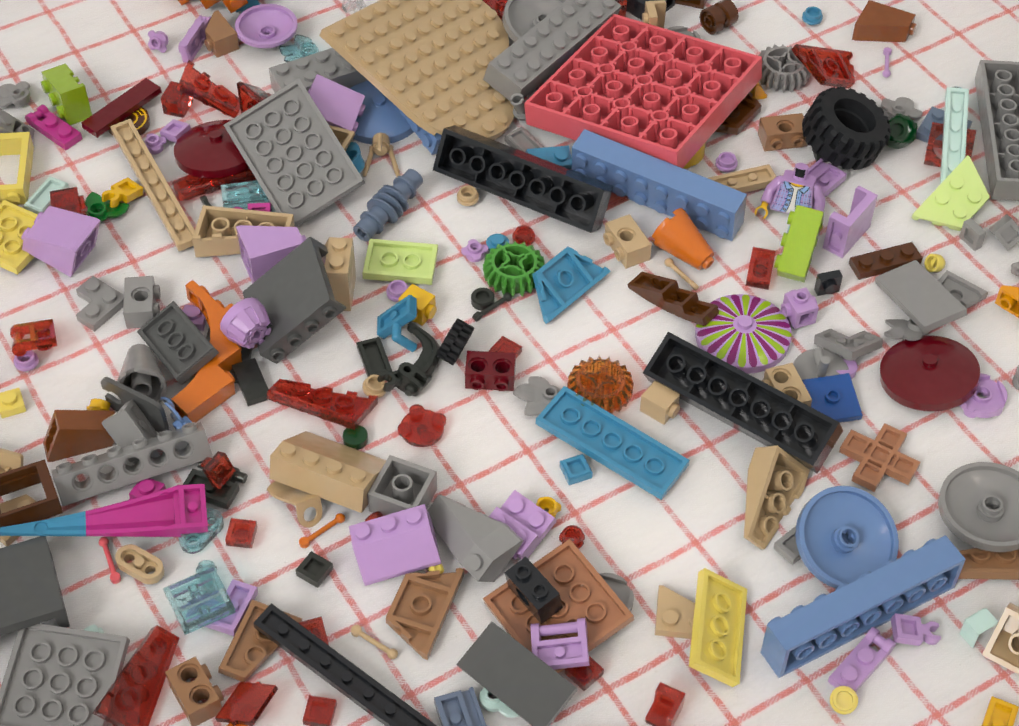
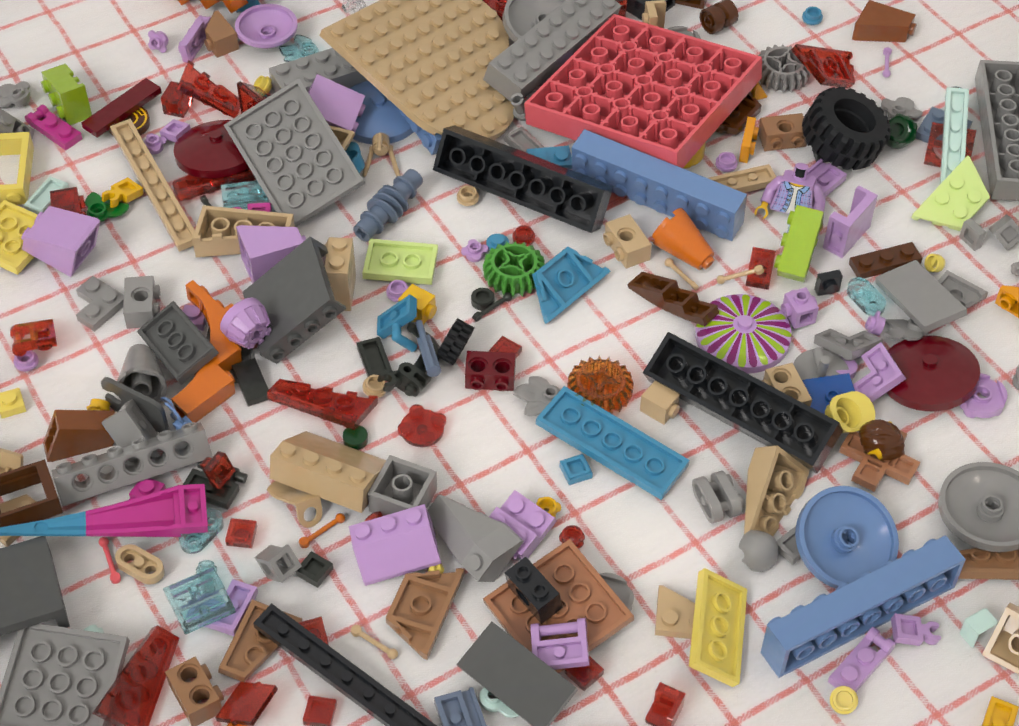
none -> light yellow plate [253,75,272,95]
none -> light grey brick [254,544,302,583]
none -> sand blue axle [415,320,441,377]
none -> light grey brick [692,470,745,524]
none -> tan hinge [716,265,764,284]
none -> light orange plate [739,117,759,163]
none -> light grey hair [739,530,779,572]
none -> light yellow piece [825,391,876,434]
none -> clear light blue plate [847,277,886,316]
none -> lavender plate [853,342,906,402]
none -> reddish brown hair [859,419,905,460]
none -> lavender plate [865,310,886,336]

